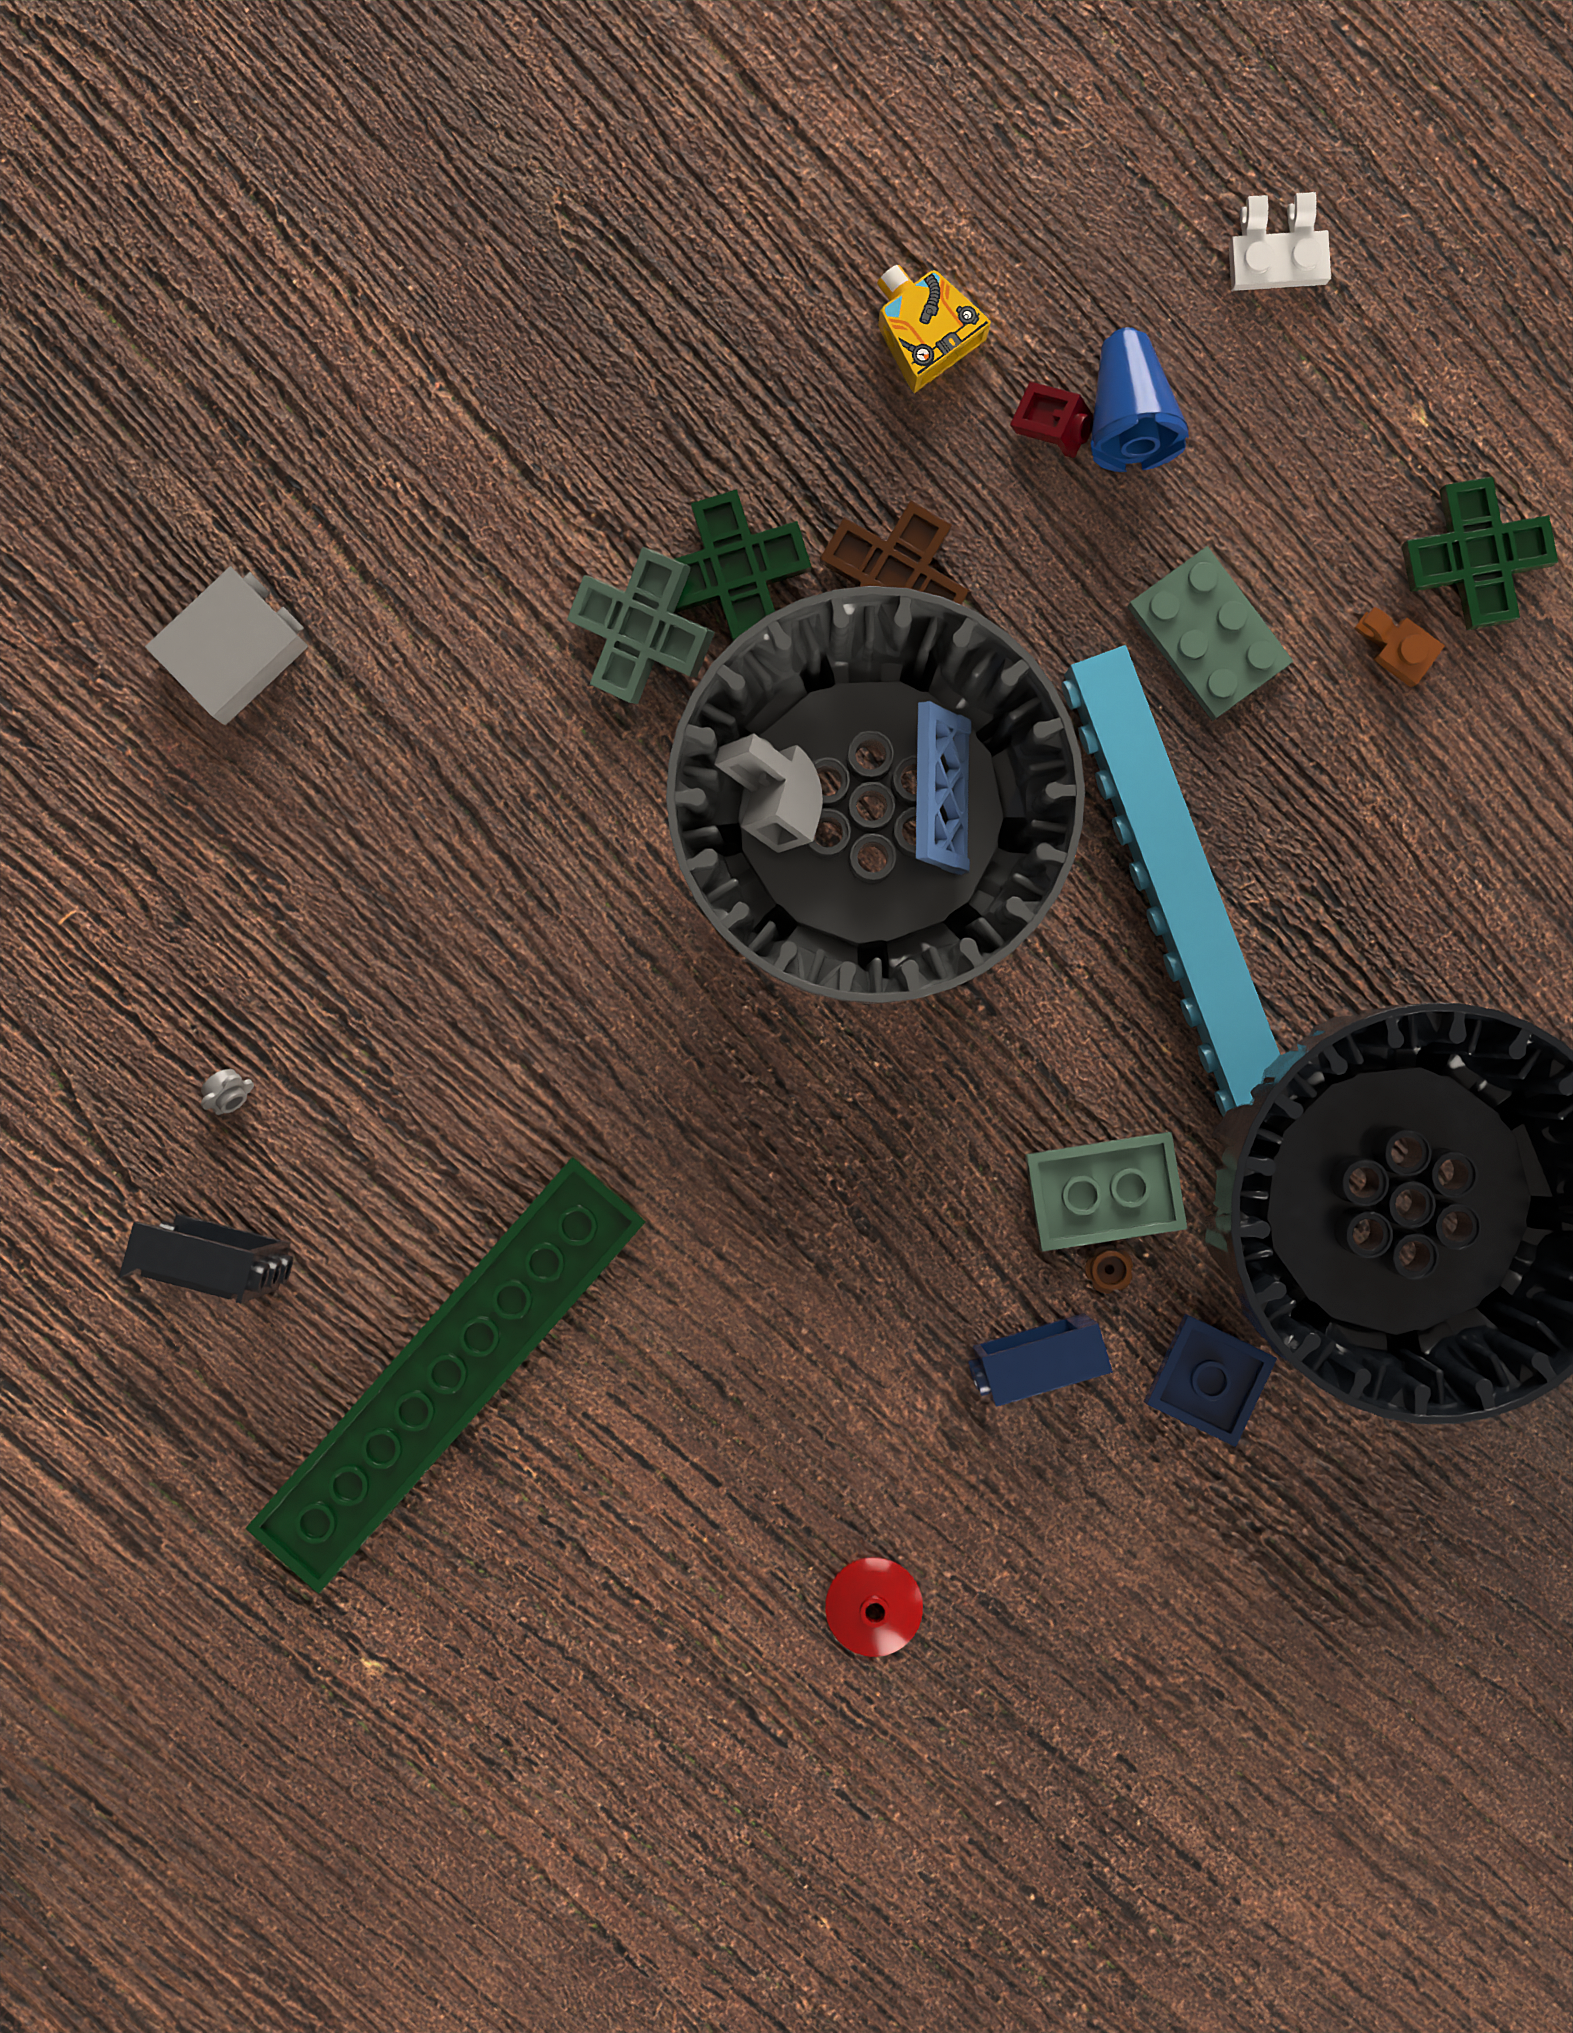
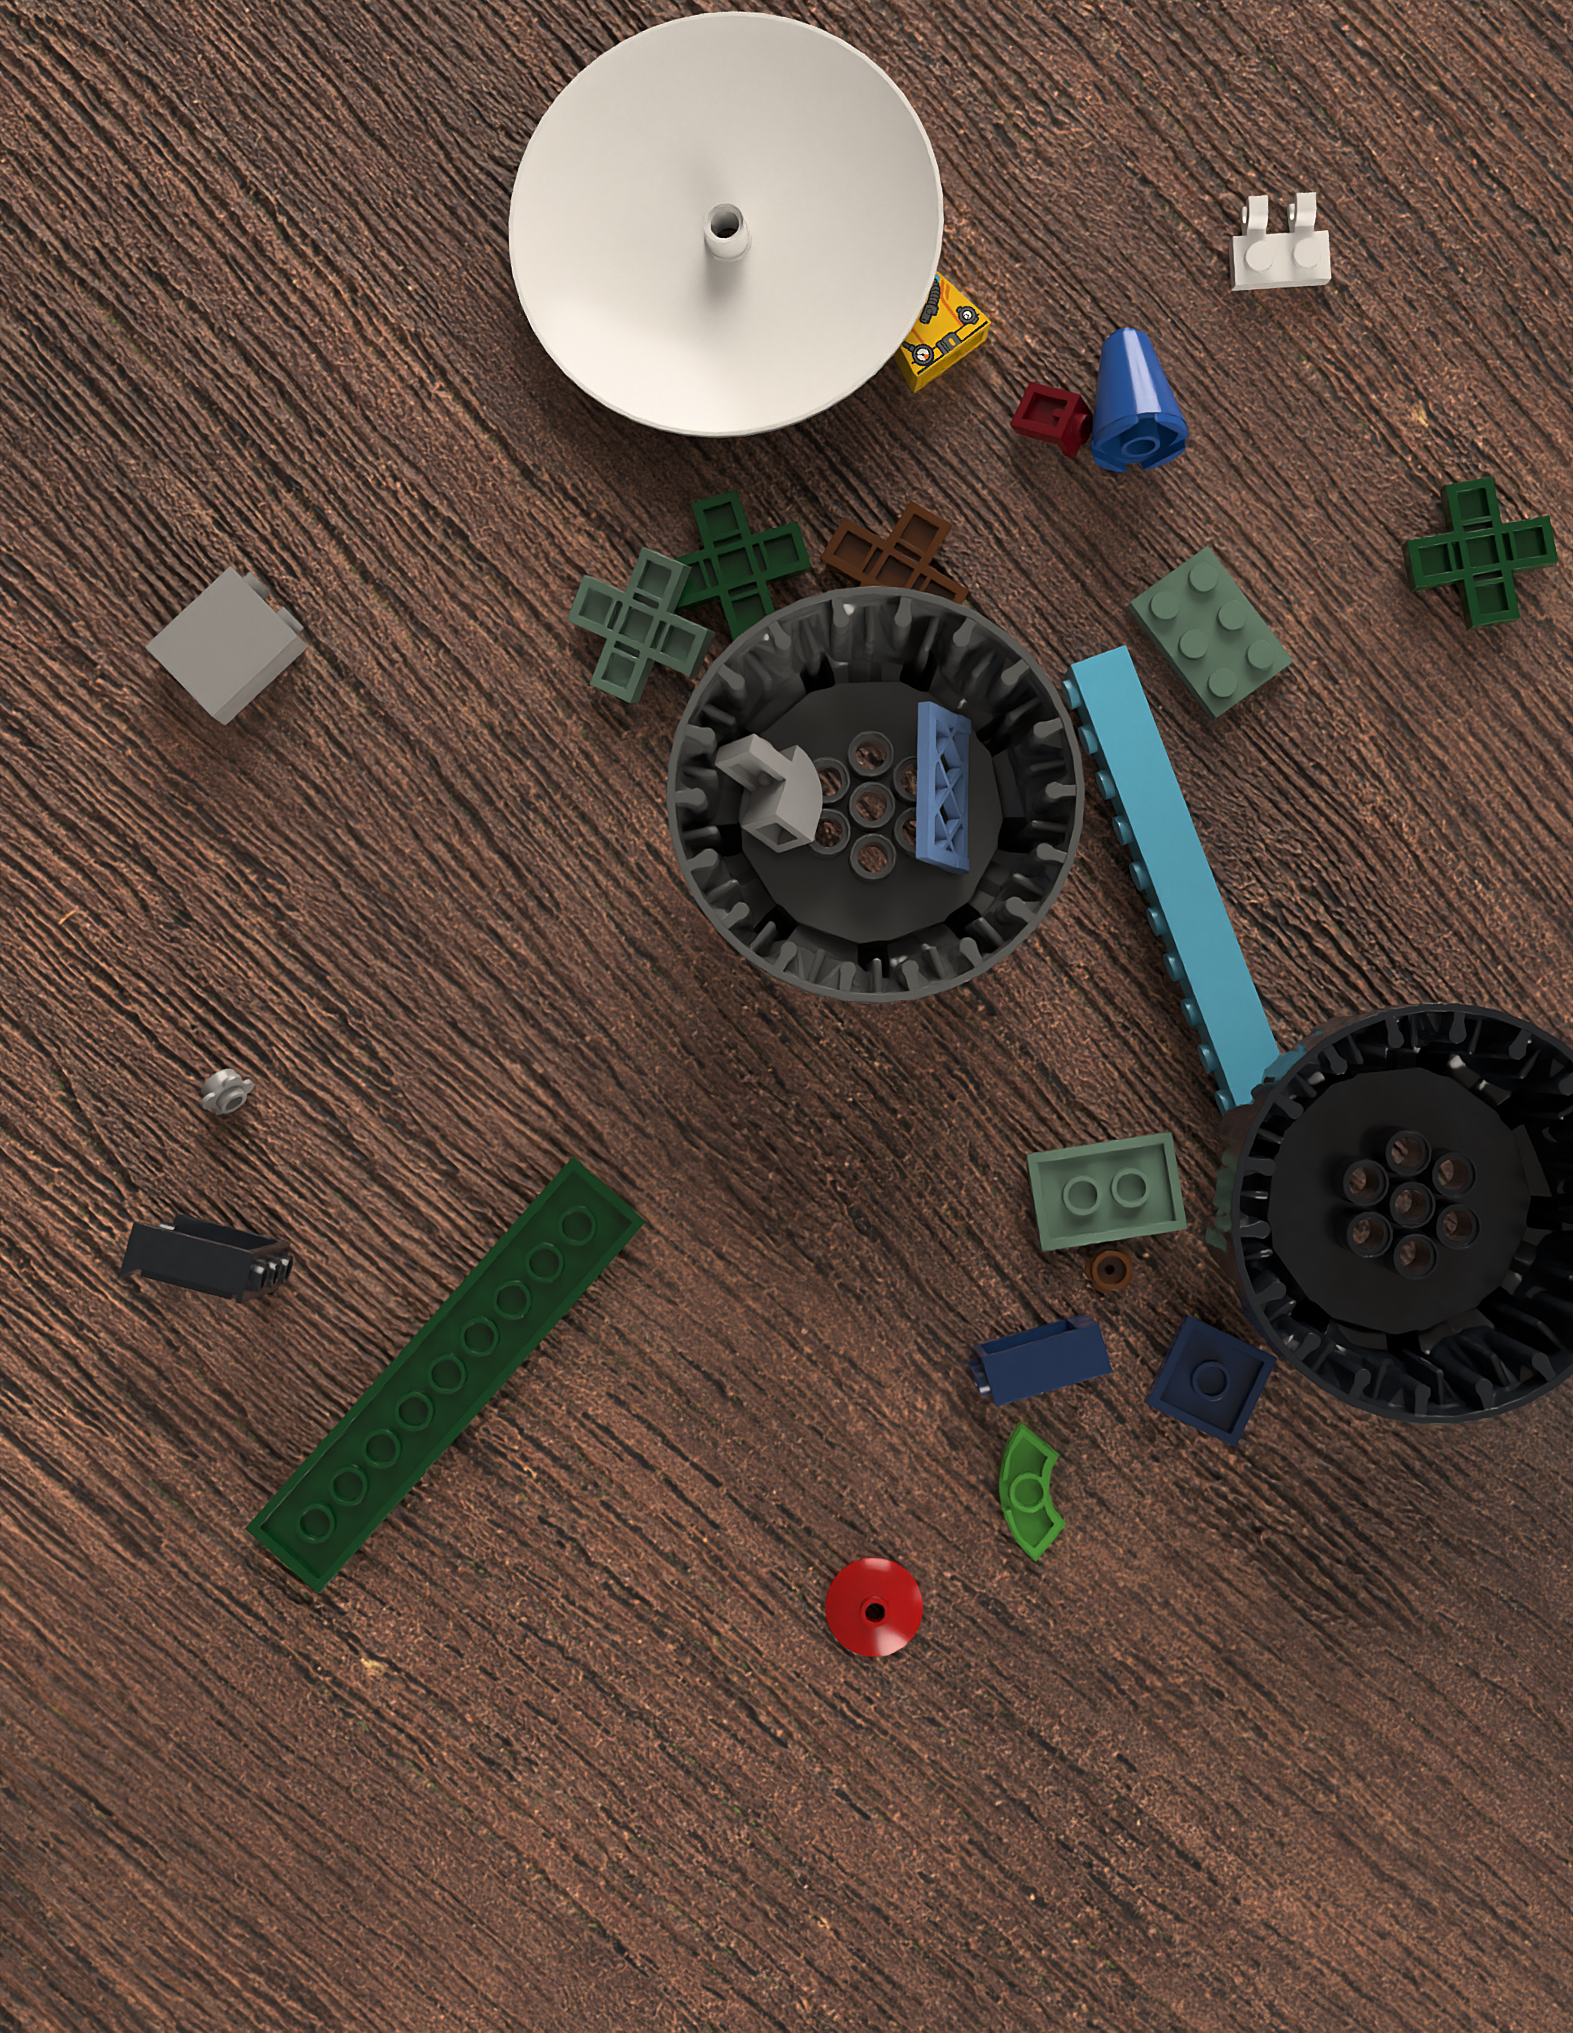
dark orange plate [1354,607,1445,688] -> none
none -> white dish [508,11,944,438]
none -> bright green tile [998,1421,1066,1562]

